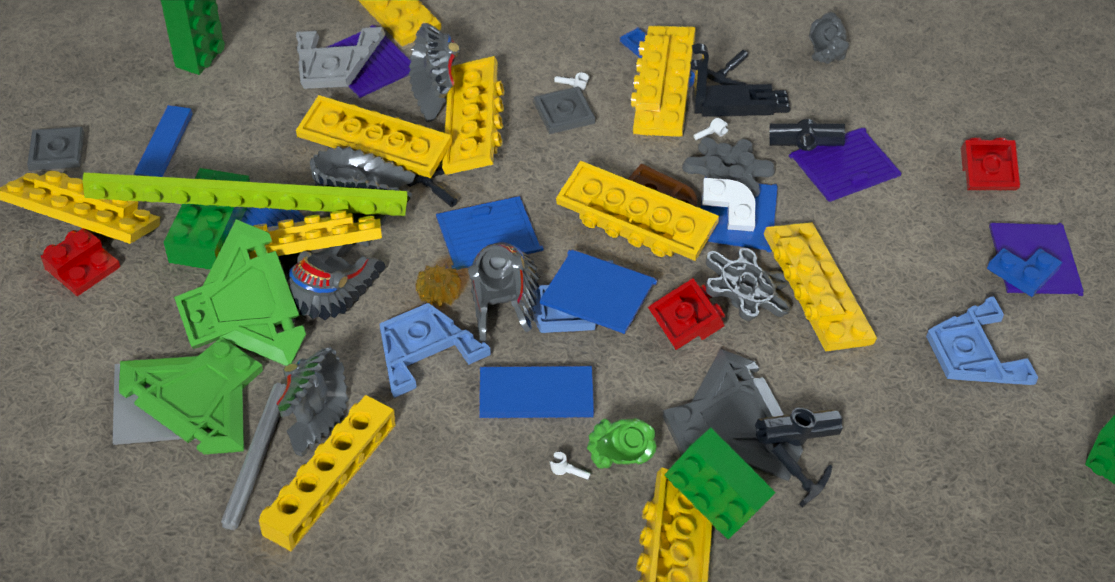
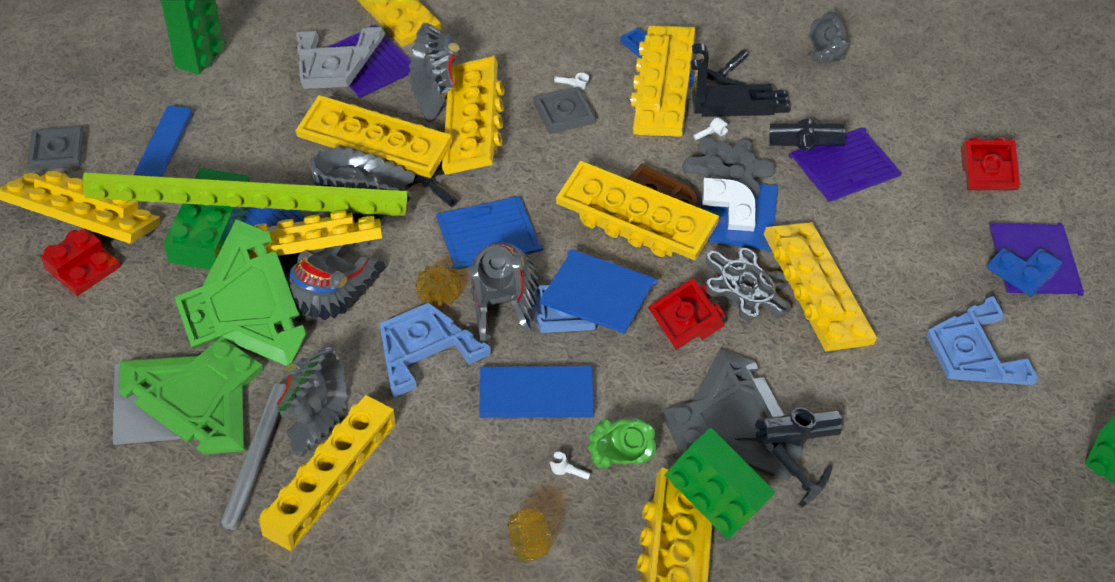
none -> clear yellow gear [507,508,552,561]

